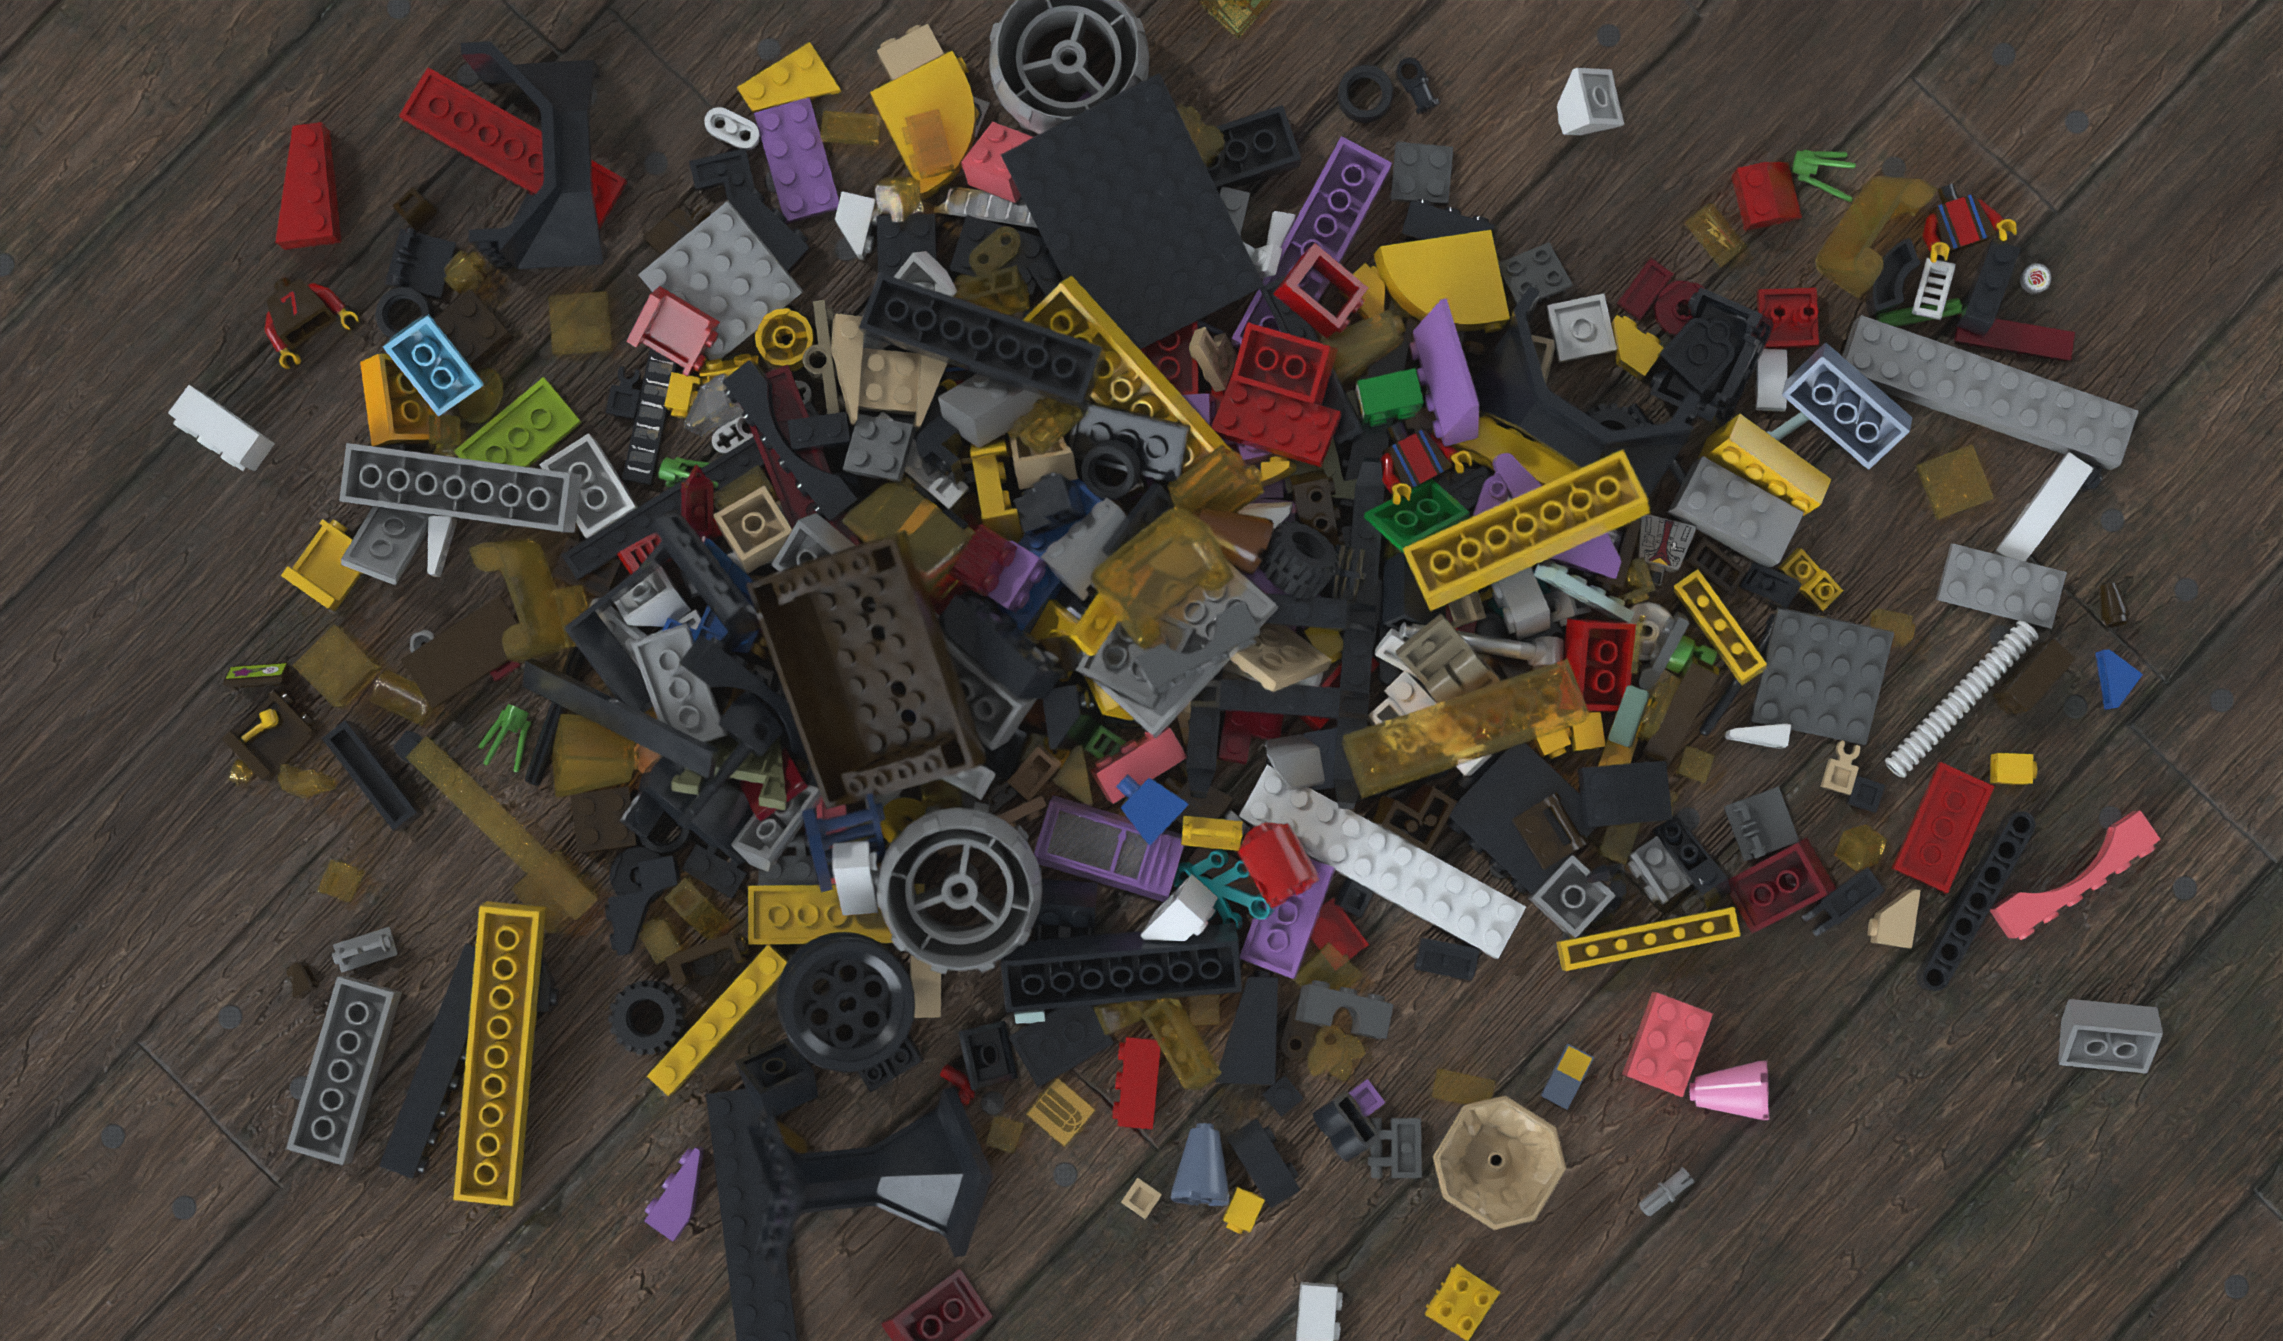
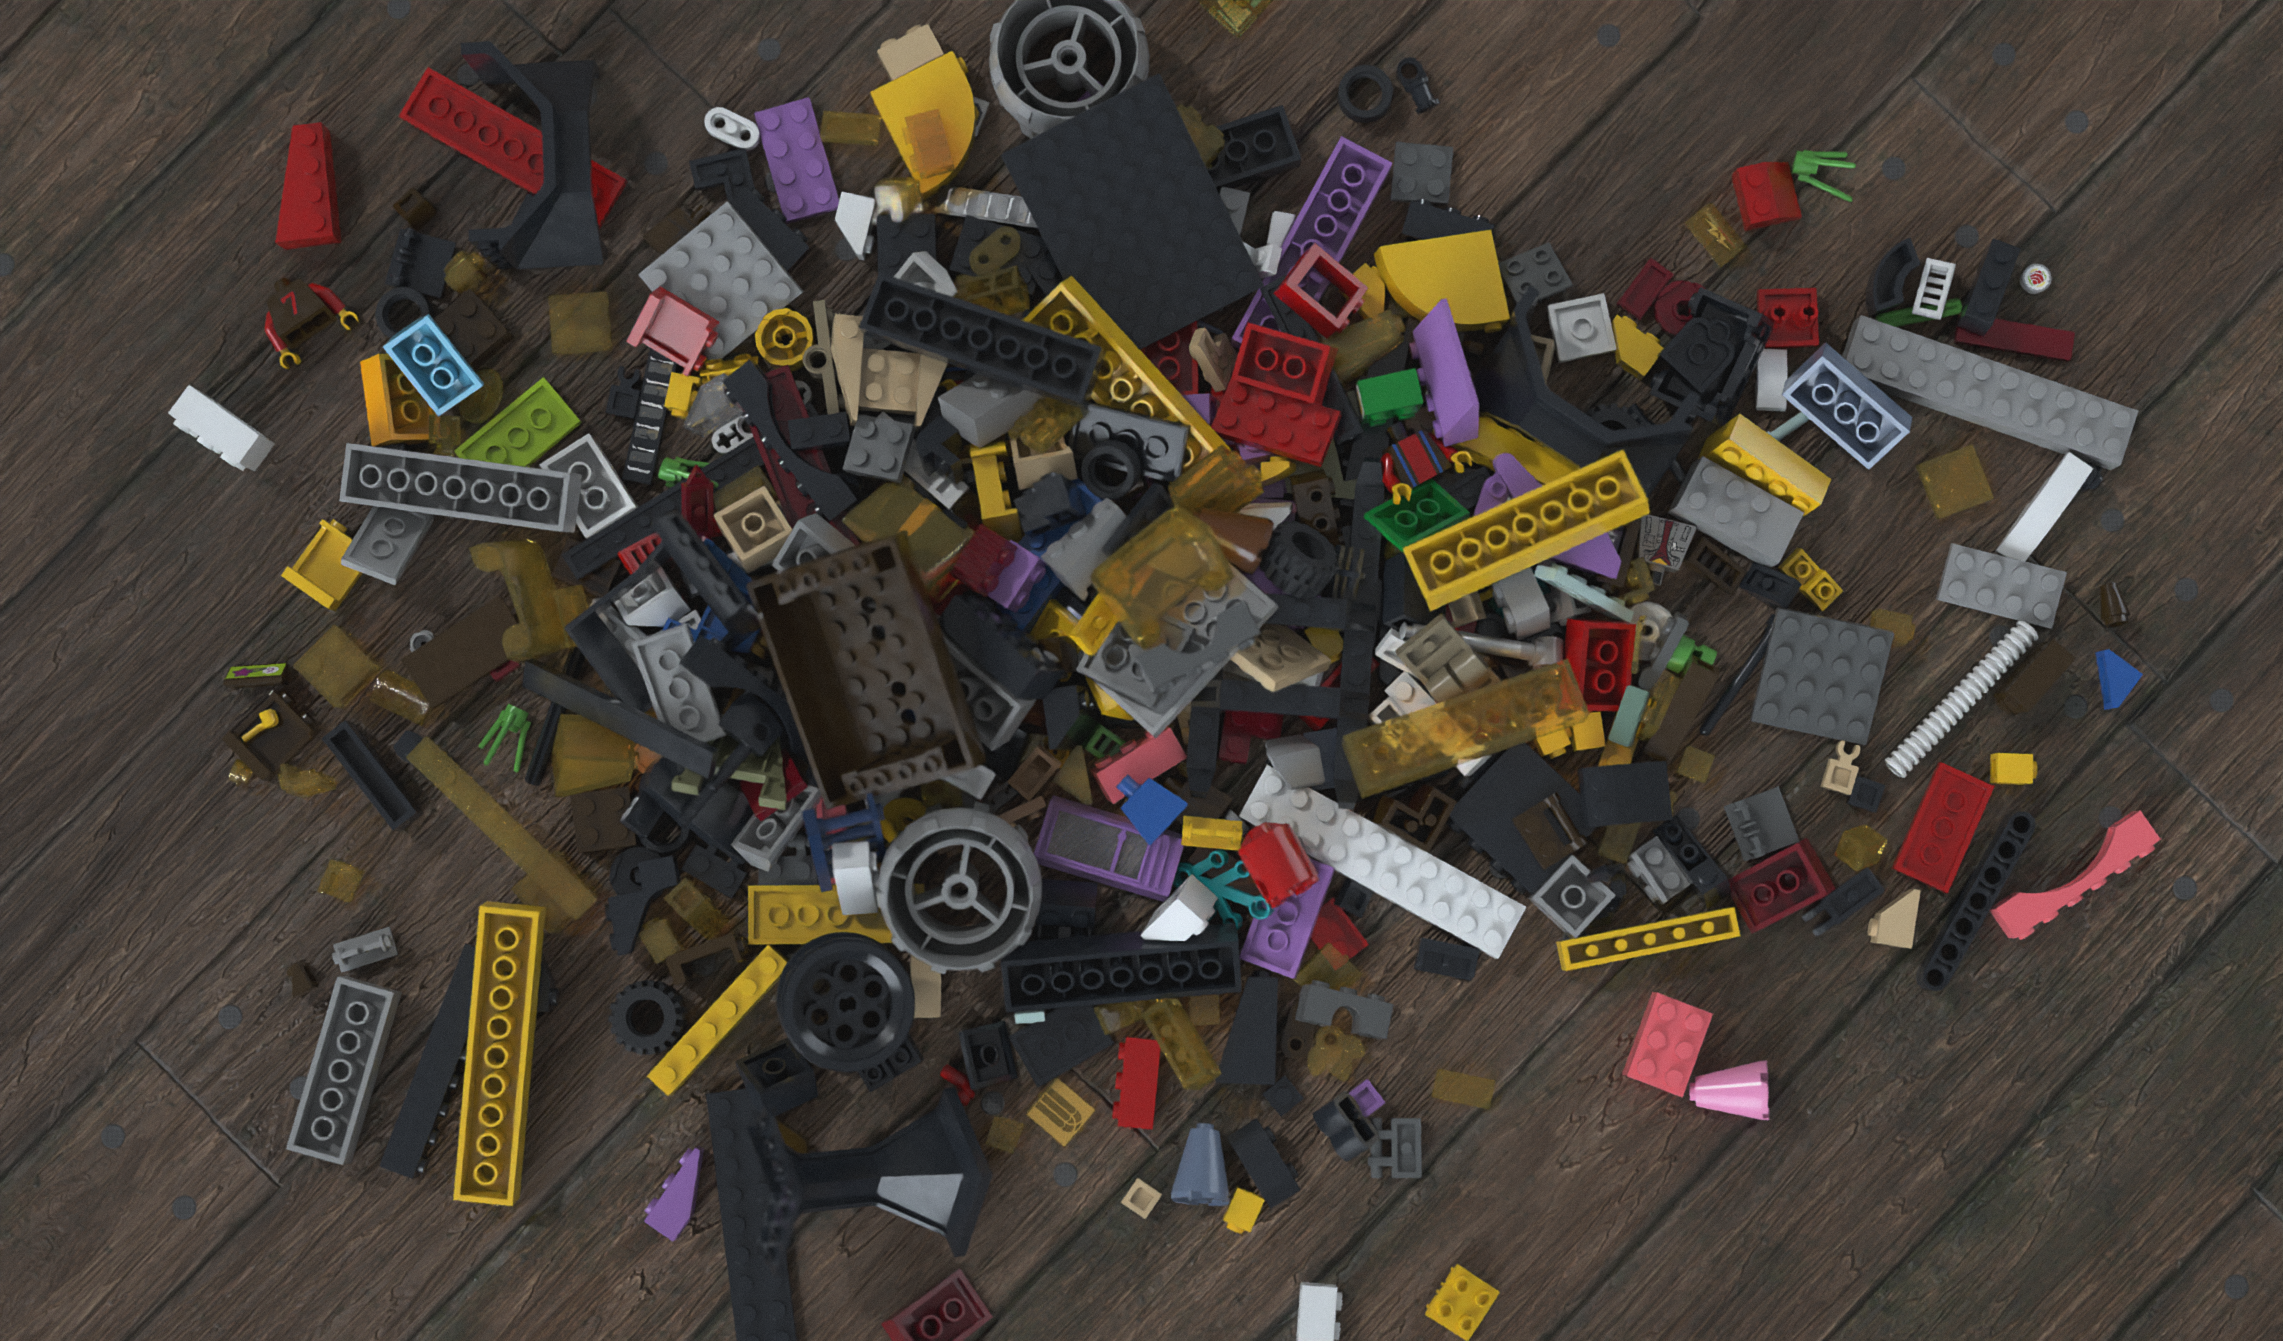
white slope [427,516,457,577] -> none
yellow wing [737,42,841,114] -> none
coral brick [961,122,1033,203] -> none
tan rock [1433,1096,1566,1230] -> none
sand blue tile [1540,1044,1594,1110] -> none
white slope [1557,68,1624,135] -> none
light grey axle [1639,1167,1694,1216] -> none
yellow brick [1674,569,1767,685] -> none
white slope [1725,724,1791,749] -> none
clear yellow windscreen [1816,176,1938,298] -> none
torso [1922,184,2017,263] -> none
light grey slope [2058,999,2163,1073] -> none

